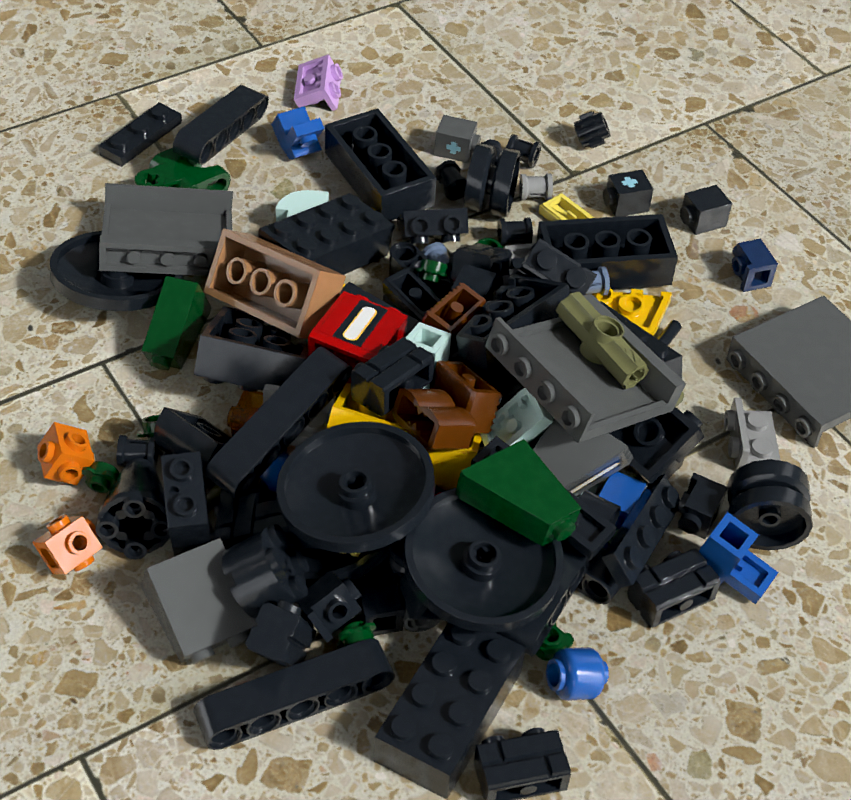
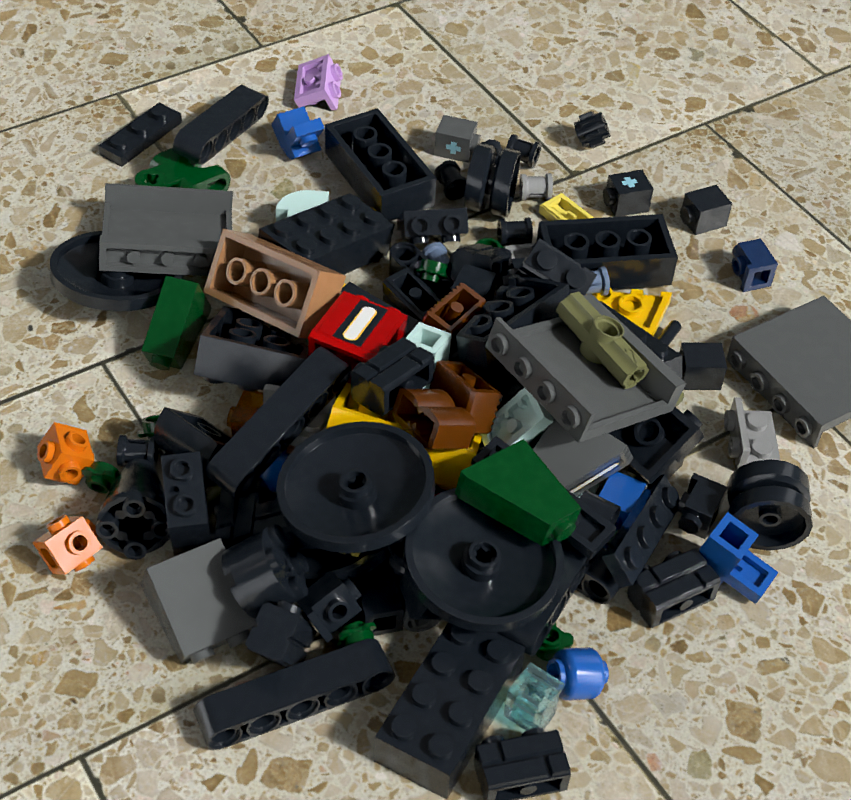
none -> clear light blue brick [503,662,565,731]
none -> black brick [679,342,727,390]

